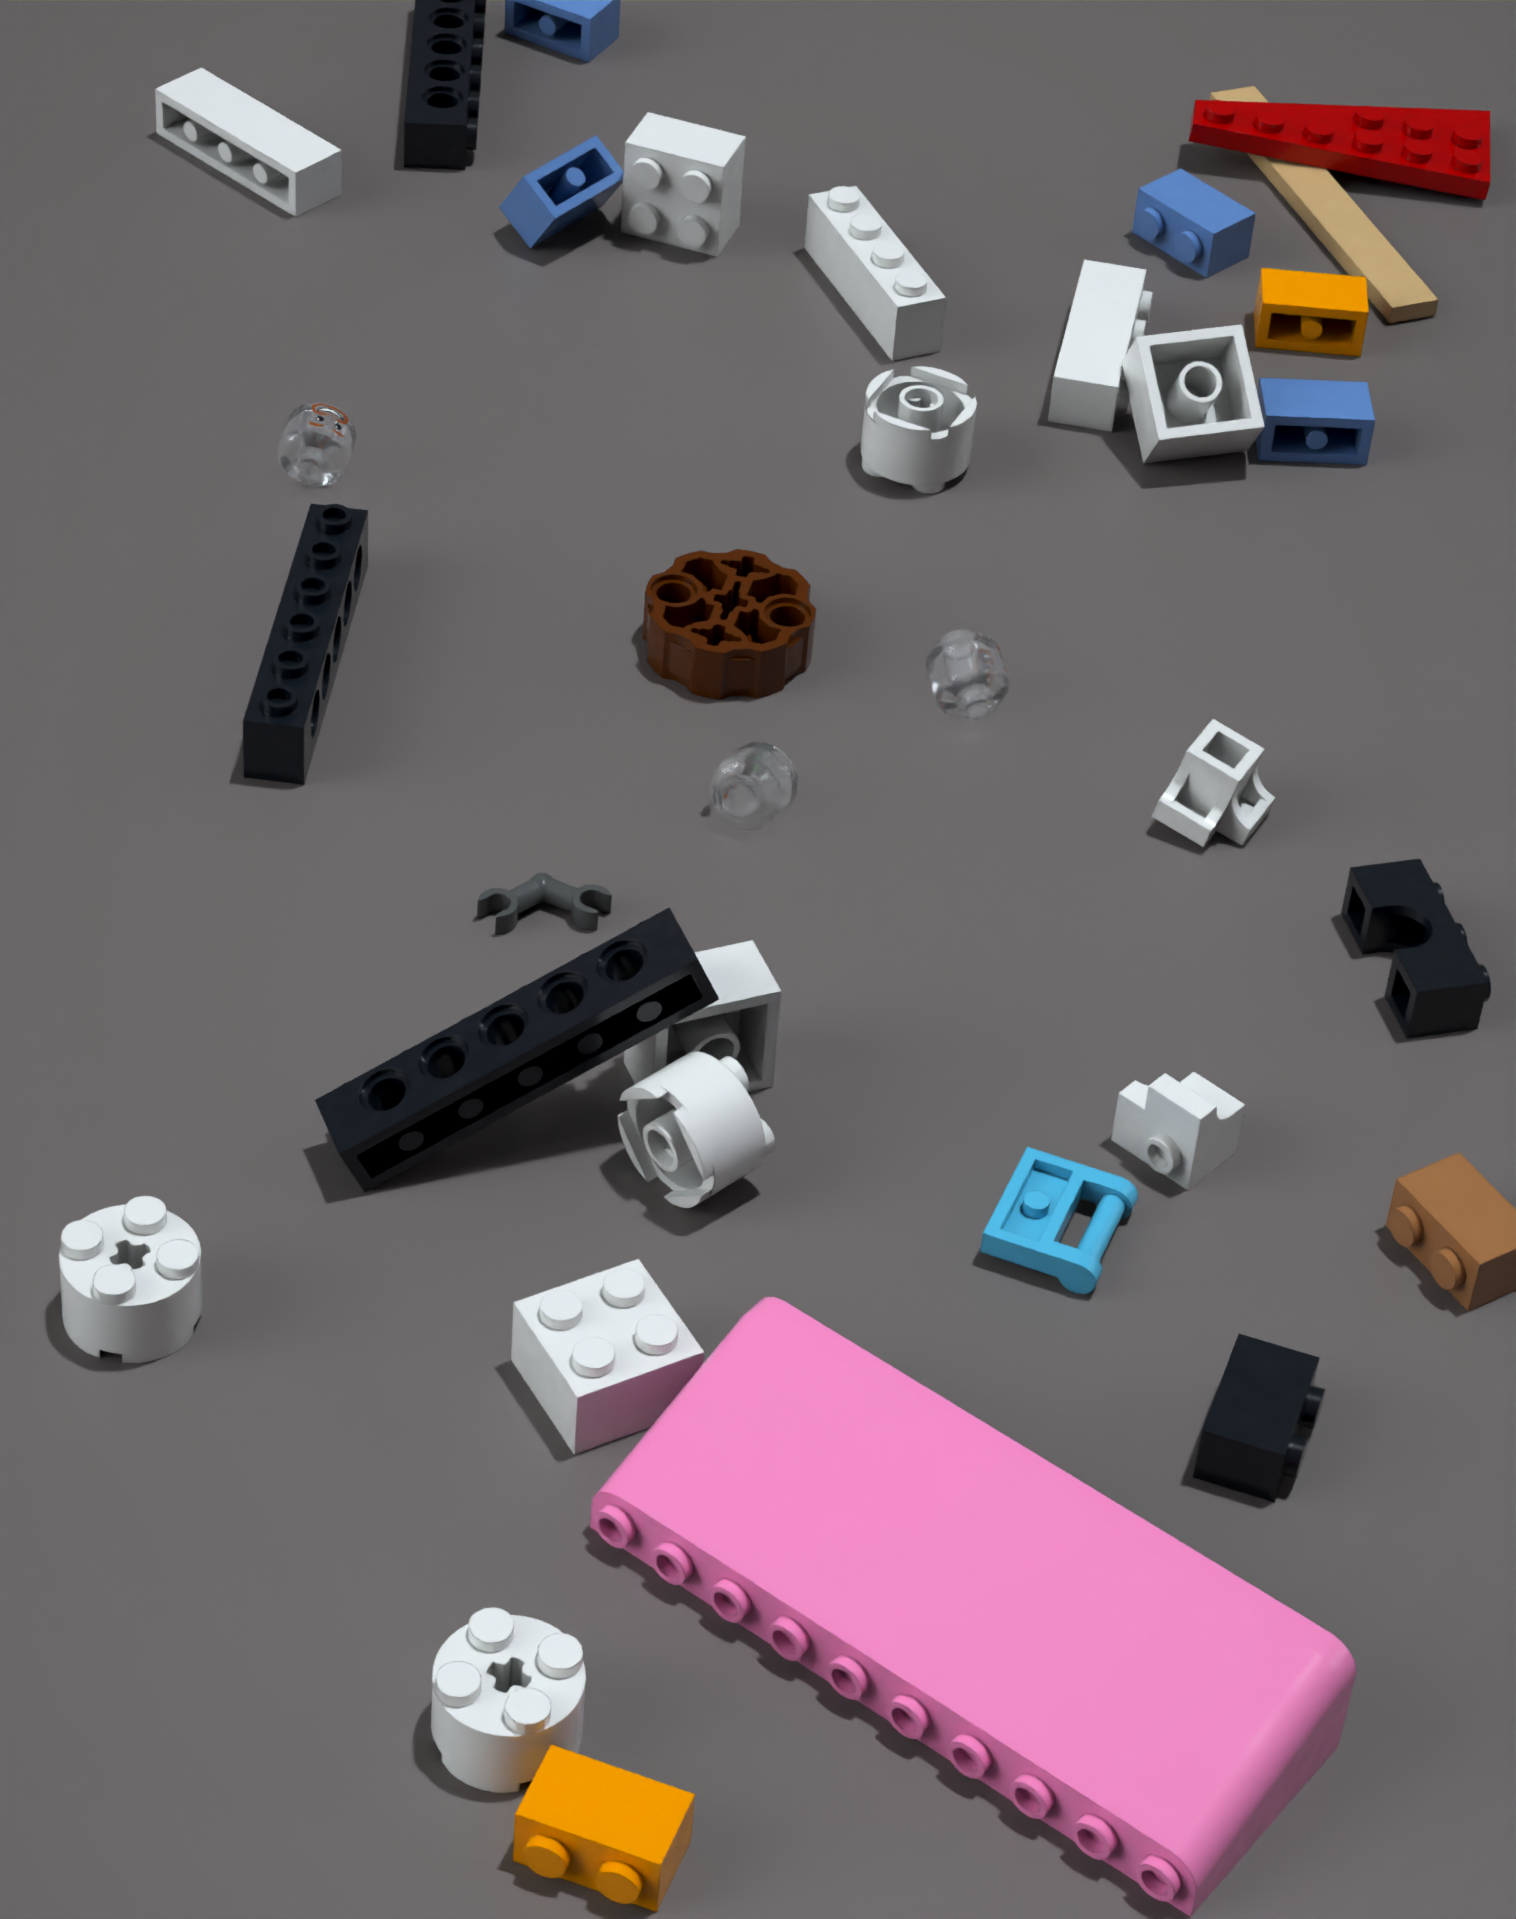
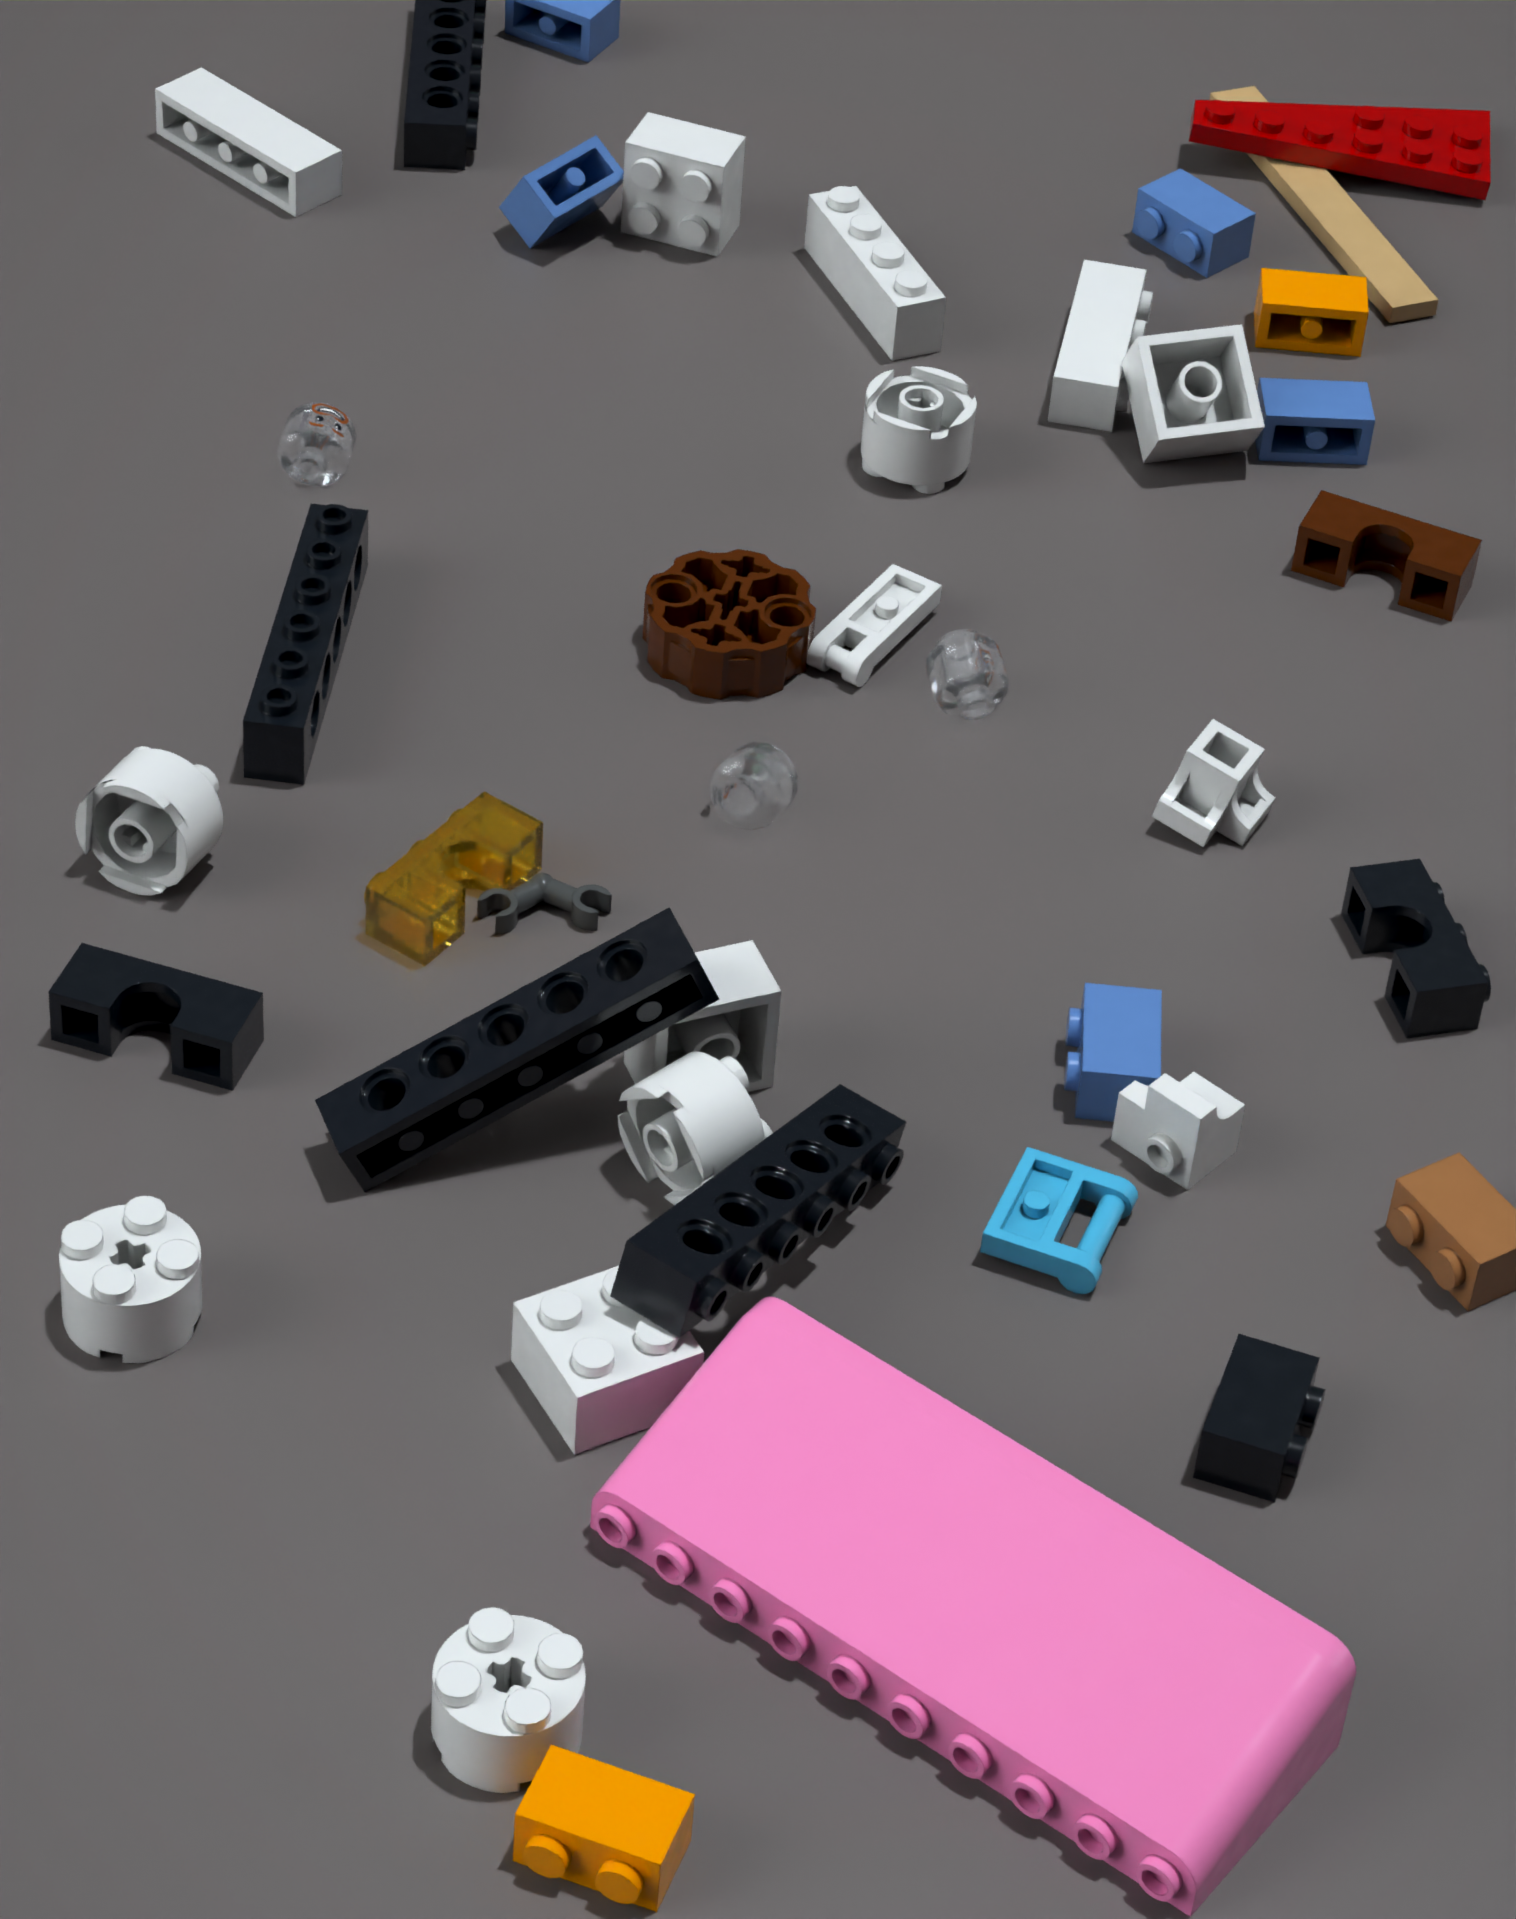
none -> black arch [48,943,264,1091]
none -> white brick [75,746,223,896]
none -> clear yellow arch [364,791,543,966]
none -> black brick [610,1084,906,1338]
none -> white plate [807,564,942,687]
none -> medium blue brick [1064,983,1162,1122]
none -> reddish brown arch [1291,490,1482,622]

